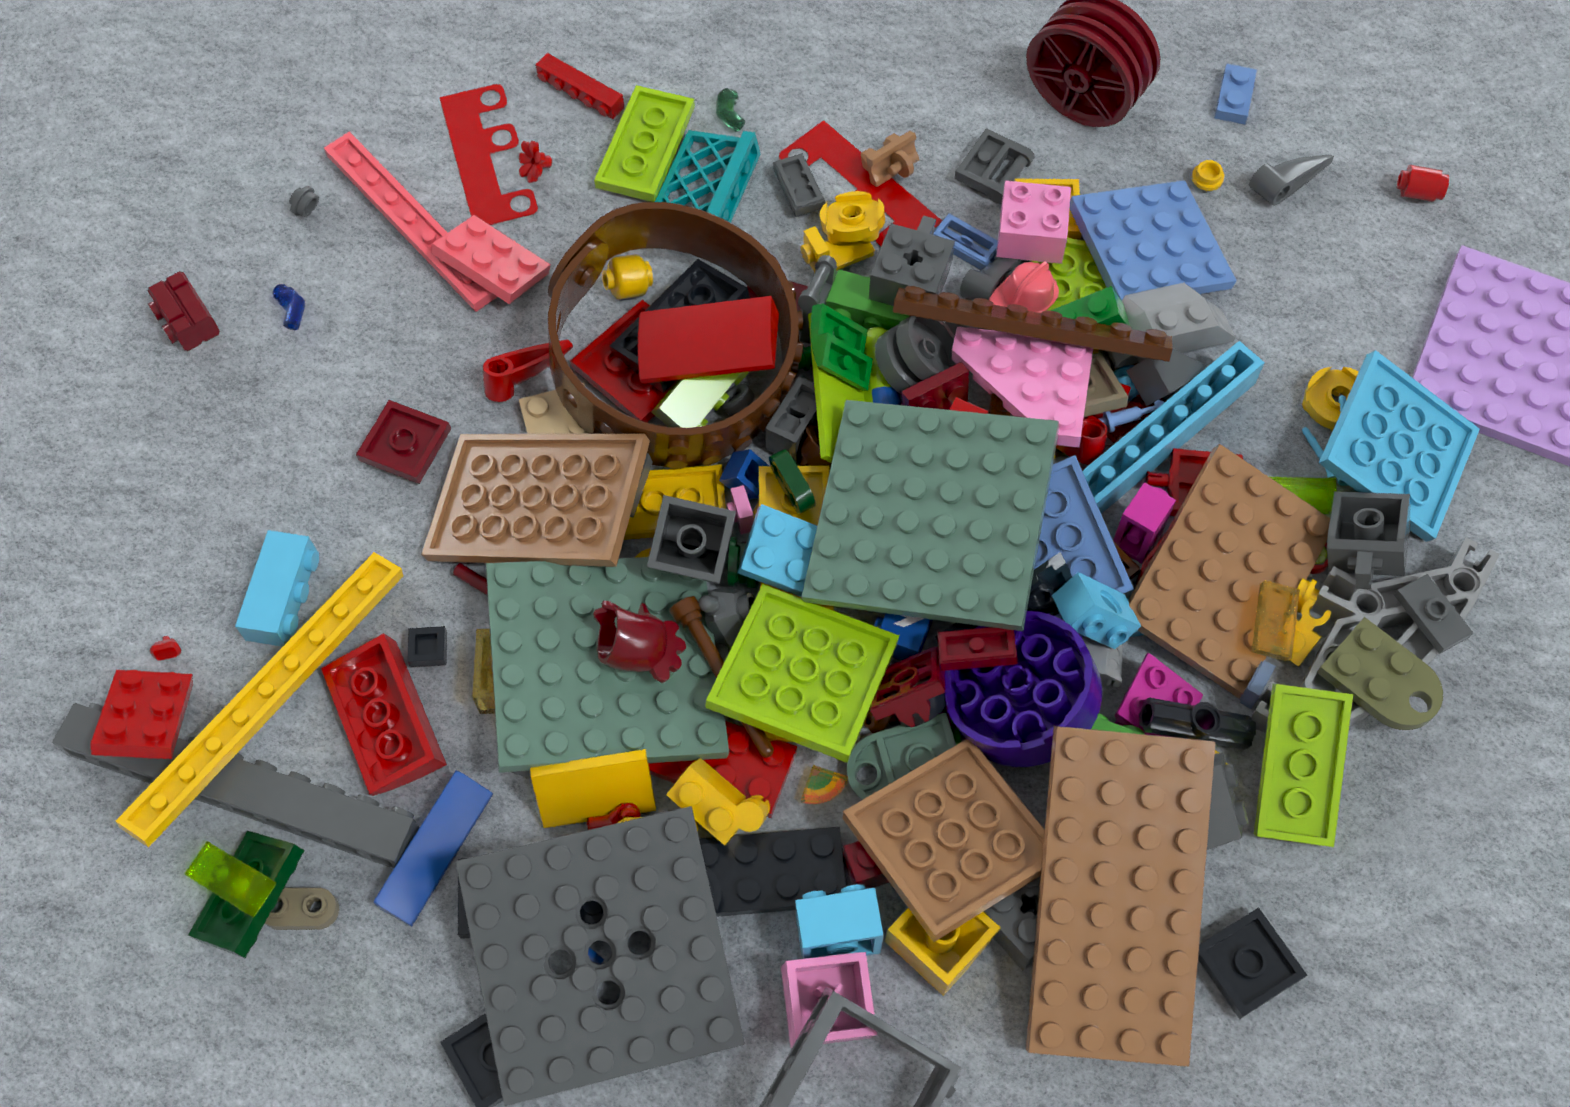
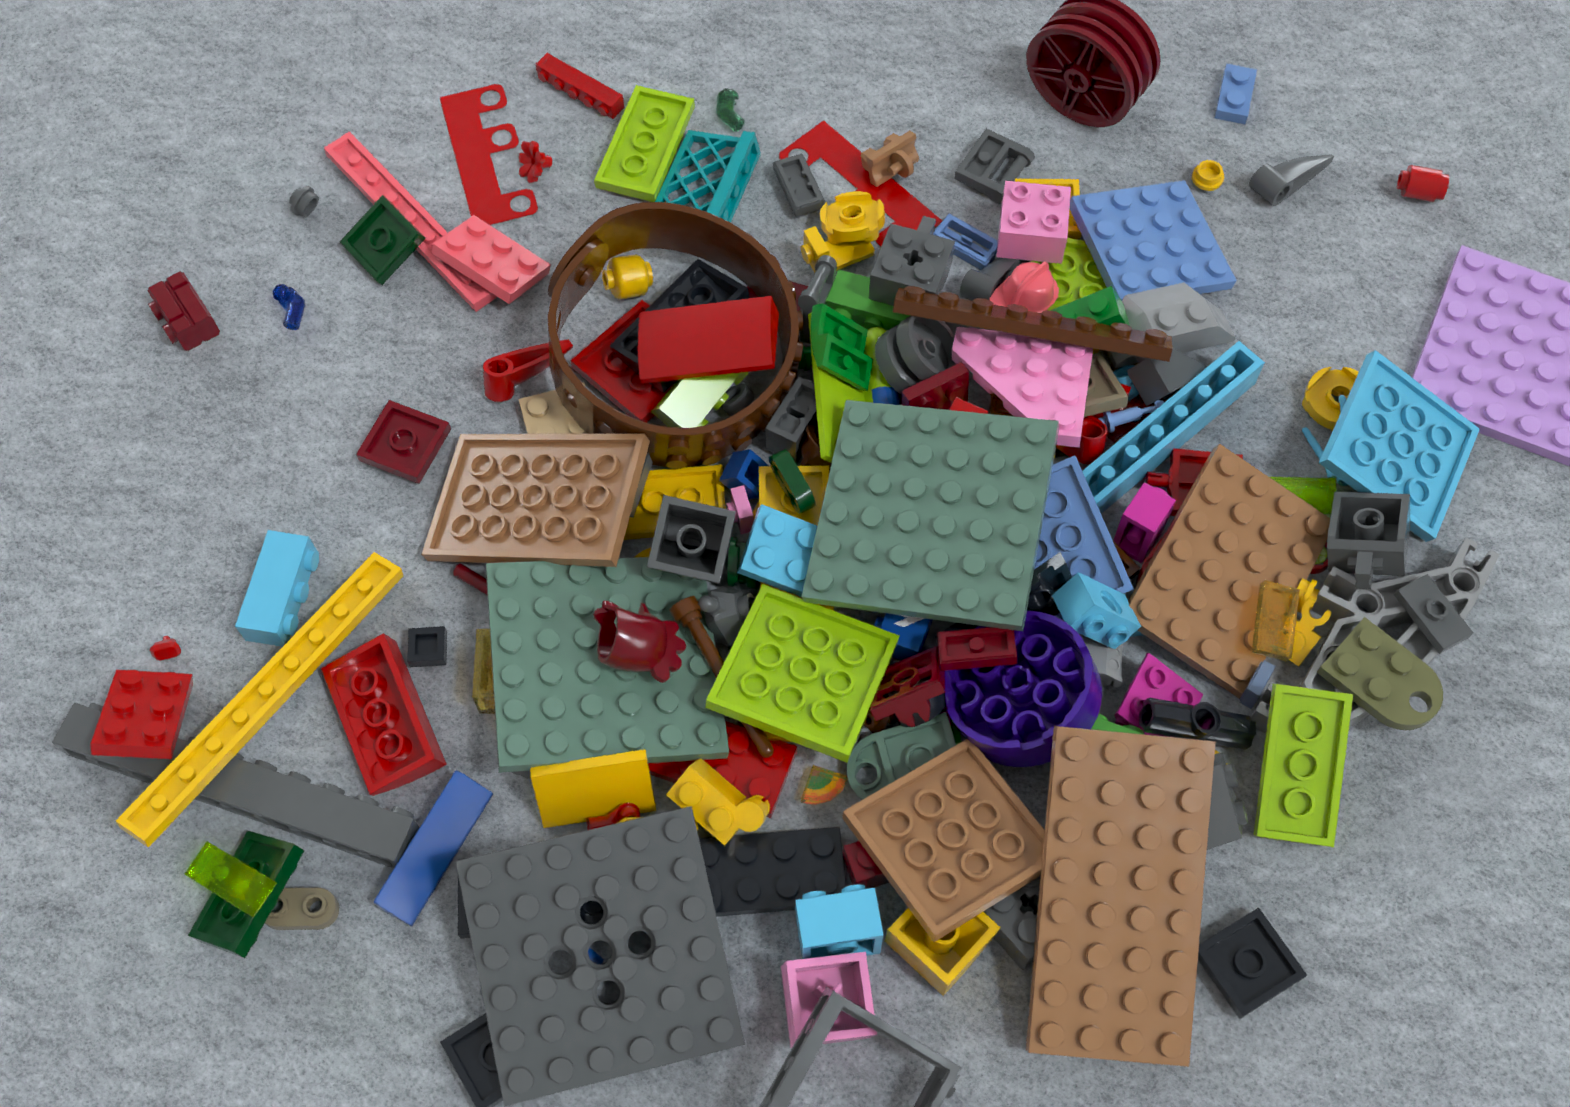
none -> dark green tile [340,195,426,285]

